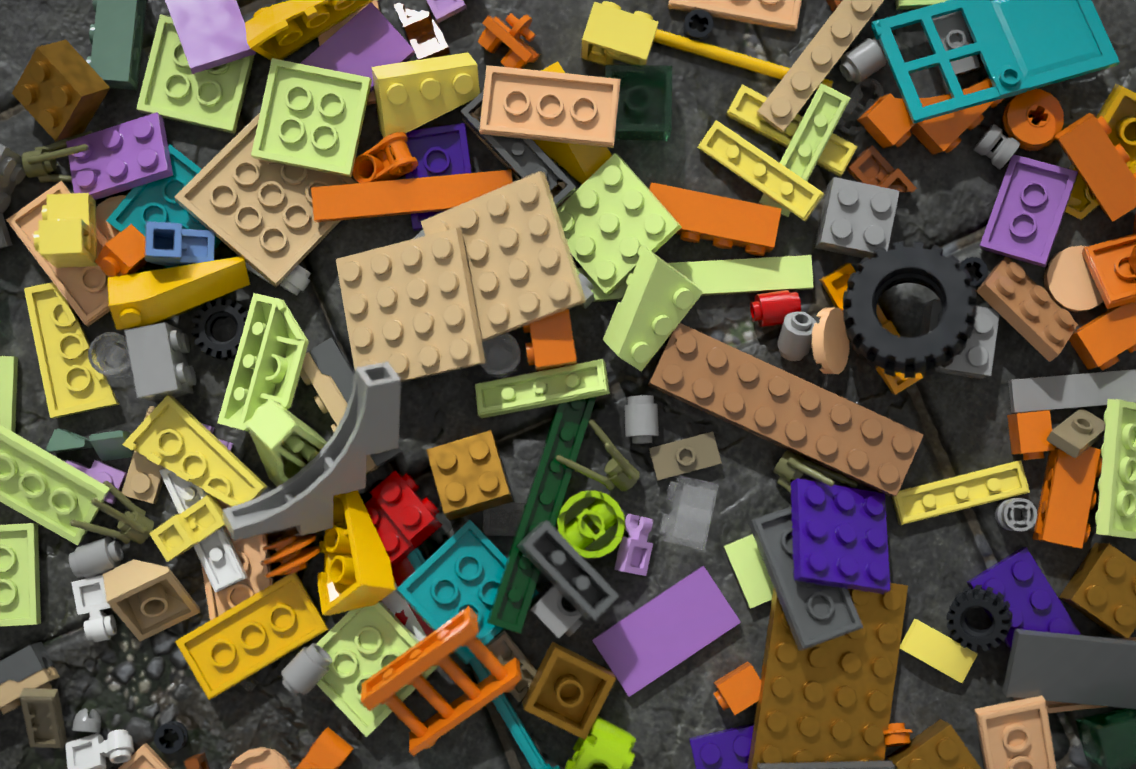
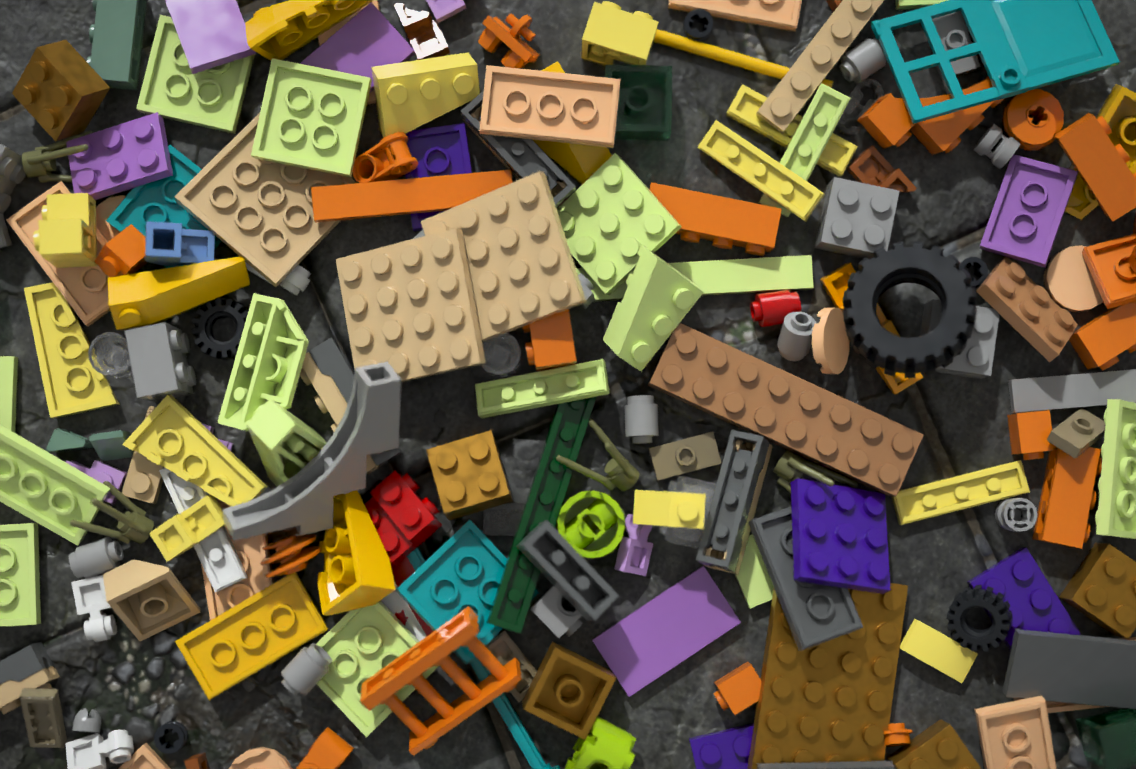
none -> light yellow slope [633,490,706,529]
none -> dark grey piece [696,430,773,575]

